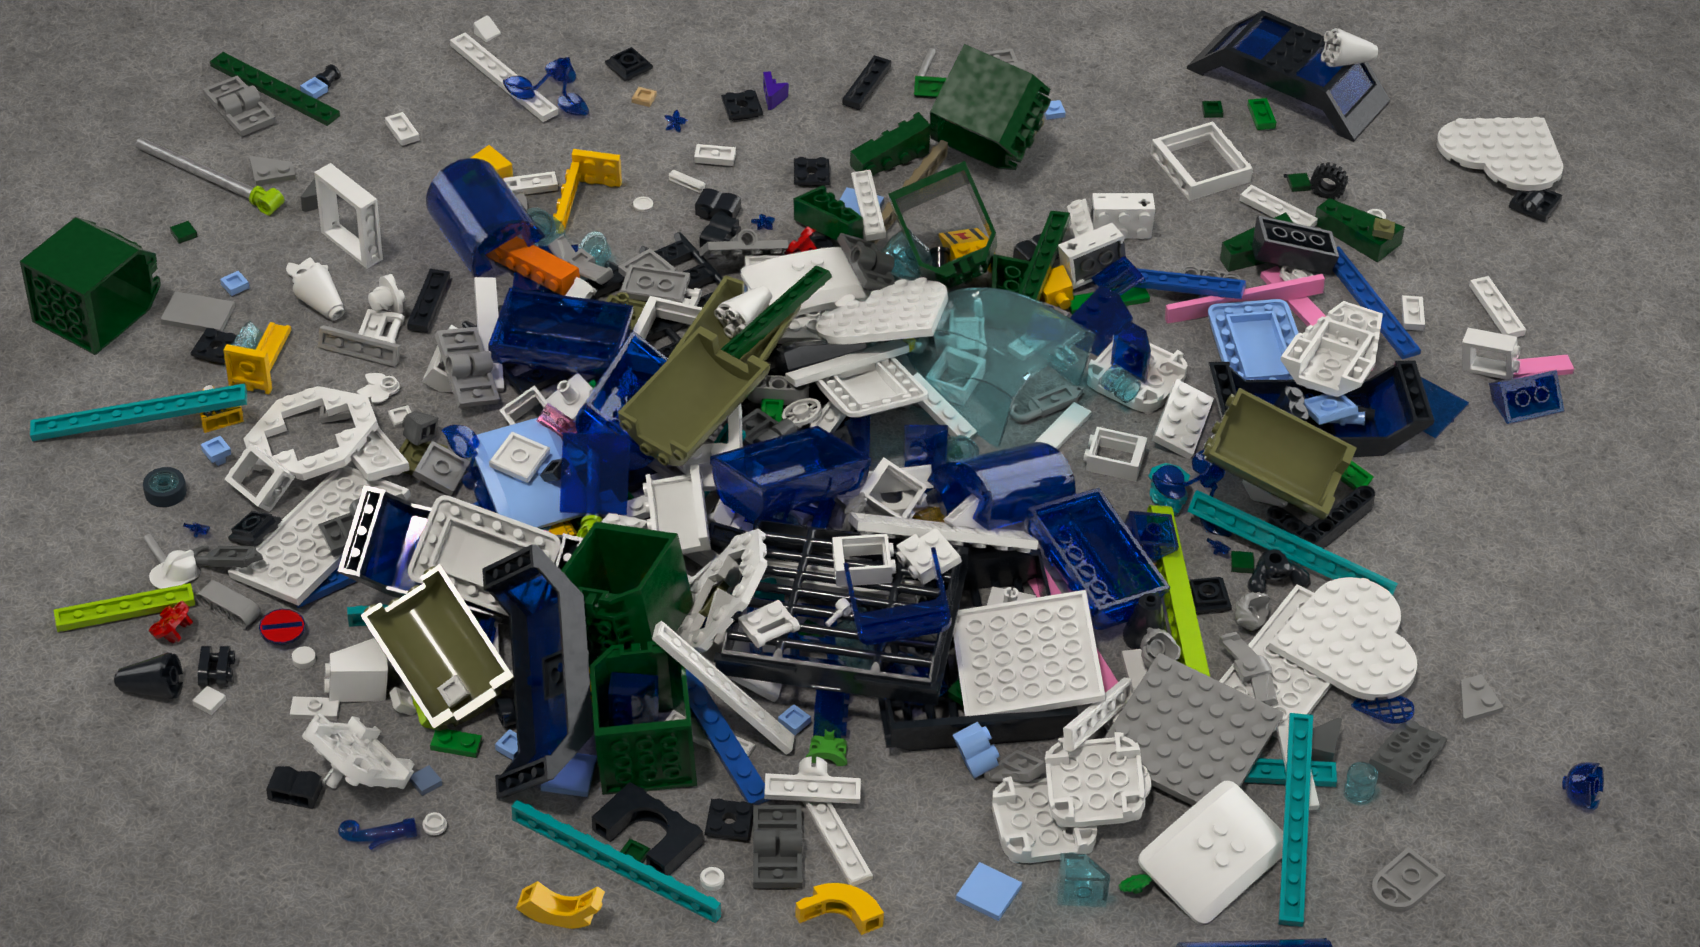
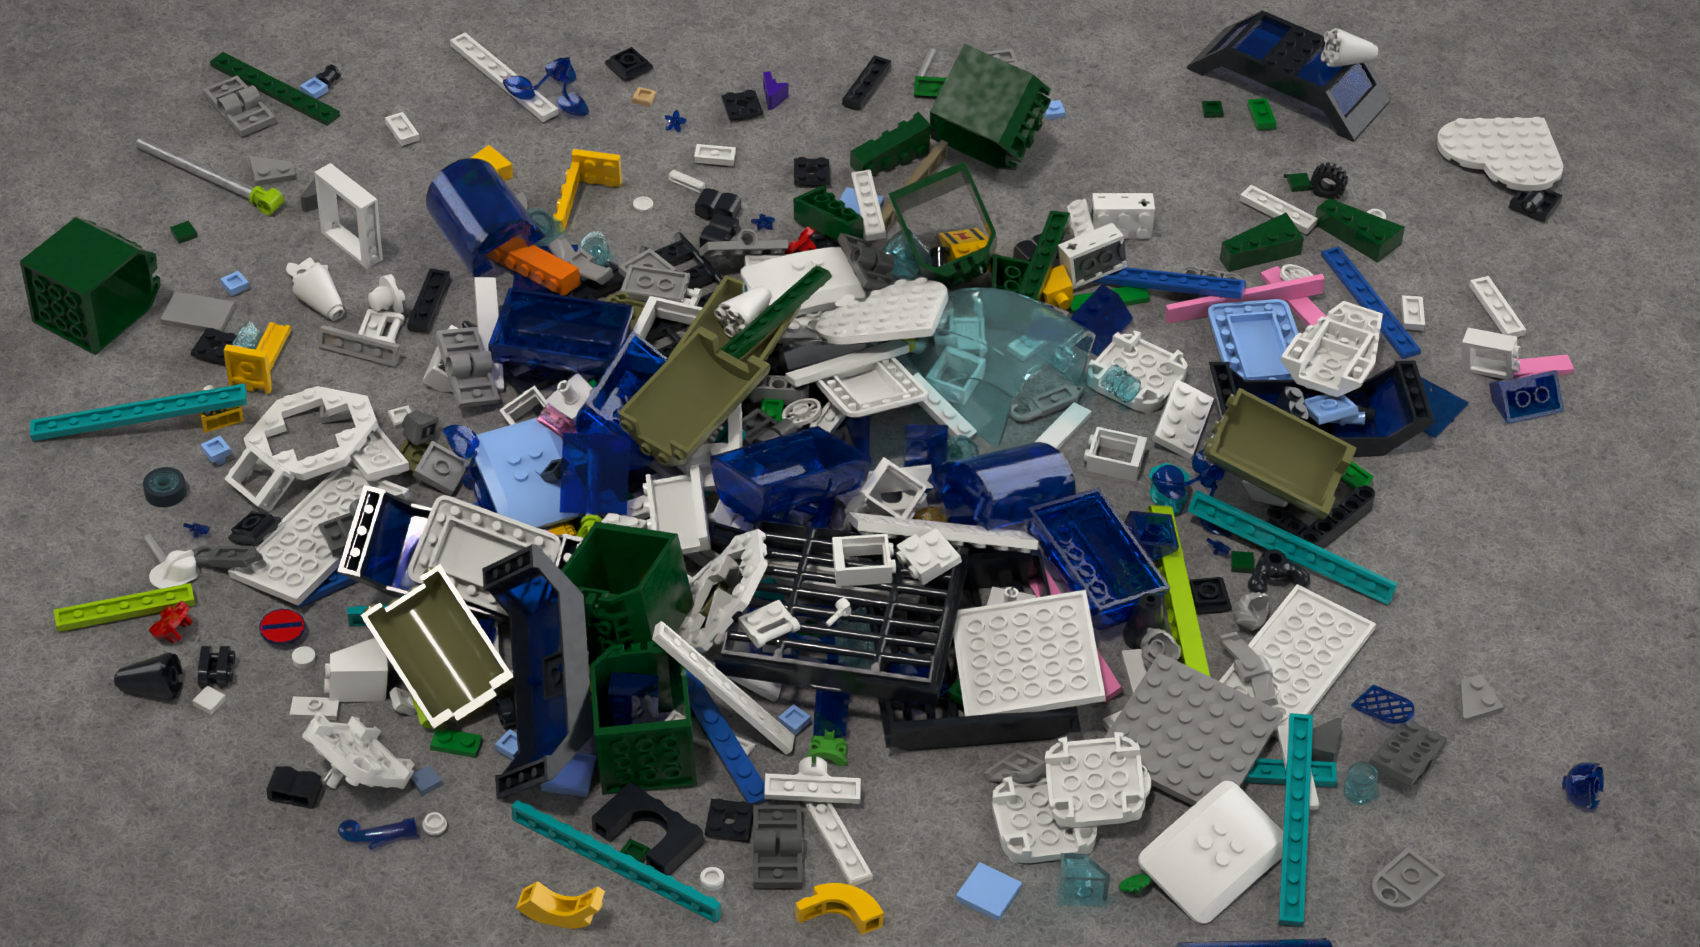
light grey beam [195,580,261,629] -> none
white plate [357,373,400,403] -> none
white tile [437,675,470,708] -> none
white slope [473,16,501,42] -> none
white tile [489,432,550,483] -> none
white plate [500,171,558,199] -> none
white tile [563,277,597,311] -> none
clear blue windscreen [843,547,951,645] -> none
white slope [943,491,989,528] -> none
light blue brick [953,722,1000,778] -> none
white tile [1063,677,1133,751] -> none
clear blue plate [1091,256,1146,304] -> none
clear blue slope [1110,321,1151,383] -> none
white window [1150,122,1253,201] -> none
black slope [1252,215,1339,275] -> none
white plate [1268,577,1417,700] -> none
olive plate [1372,218,1395,240] -> none

